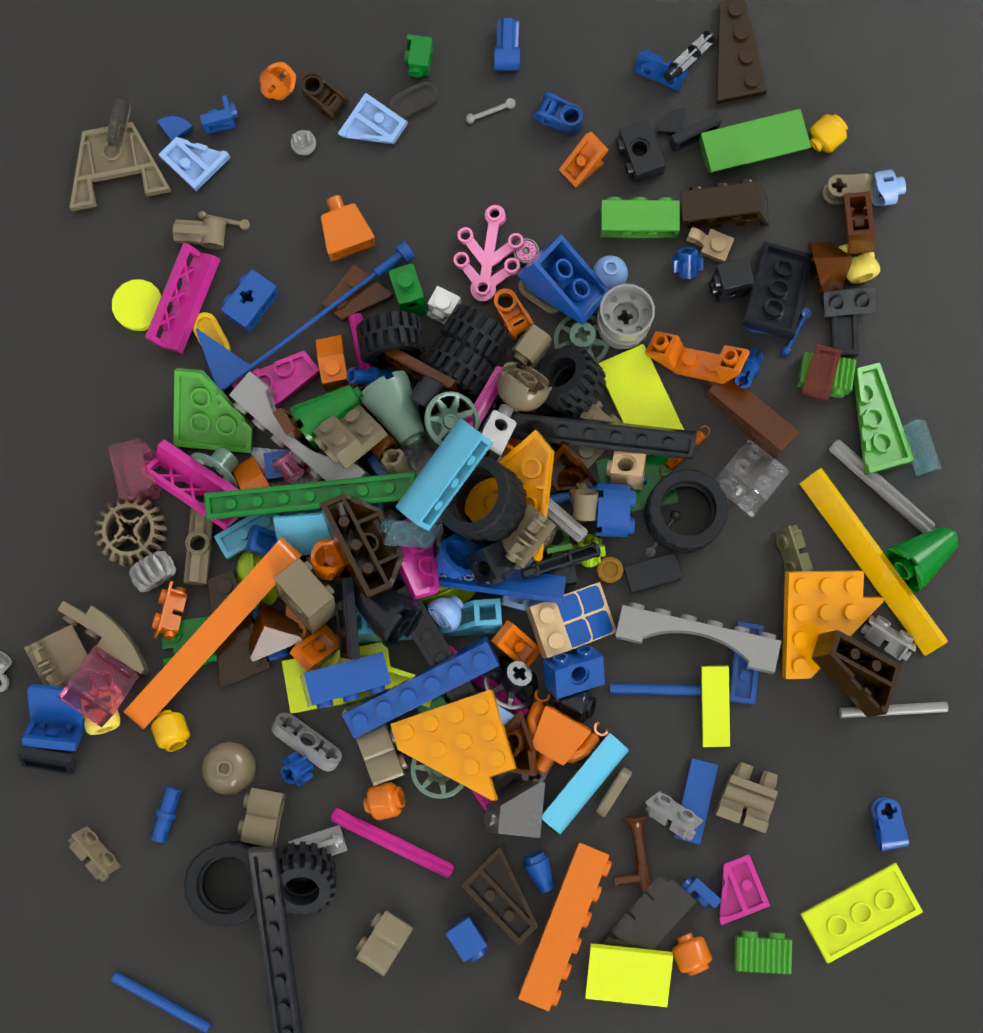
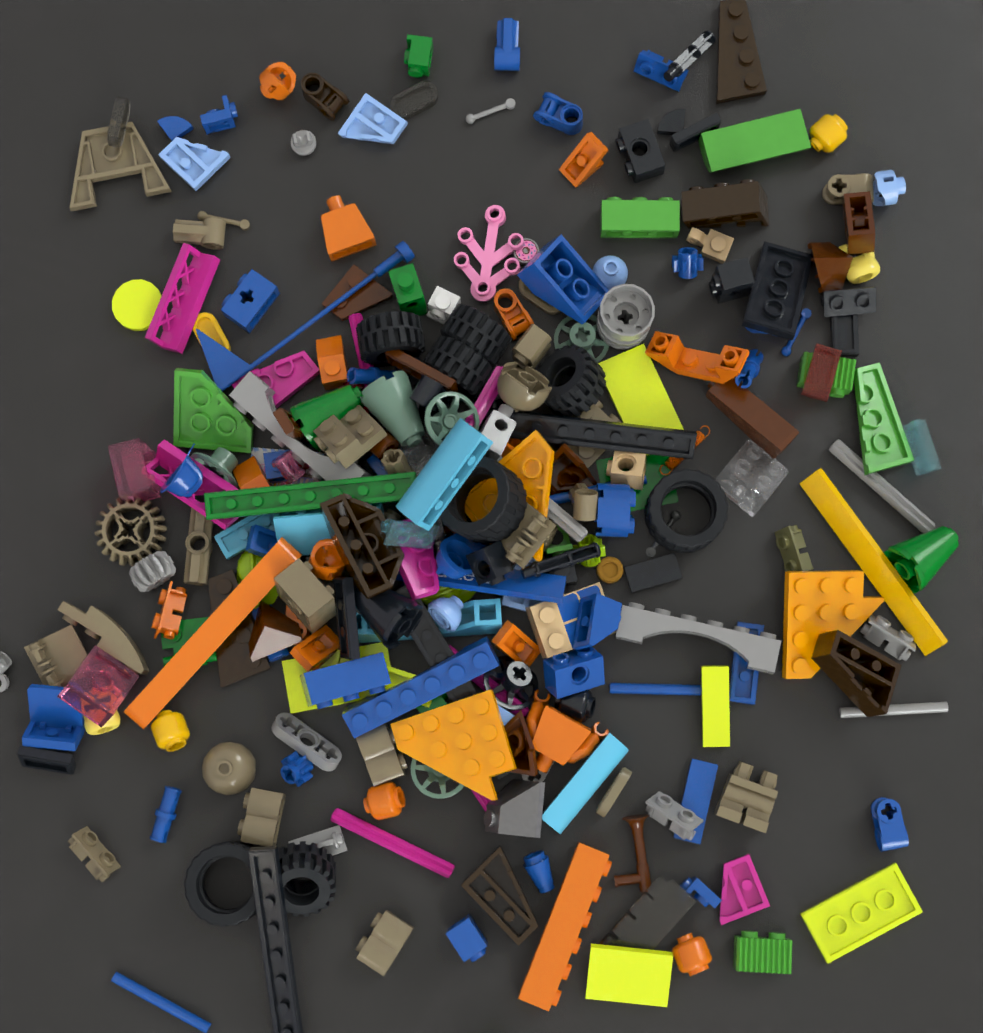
none -> blue piece [160,443,203,497]
none -> blue slope [573,593,622,650]

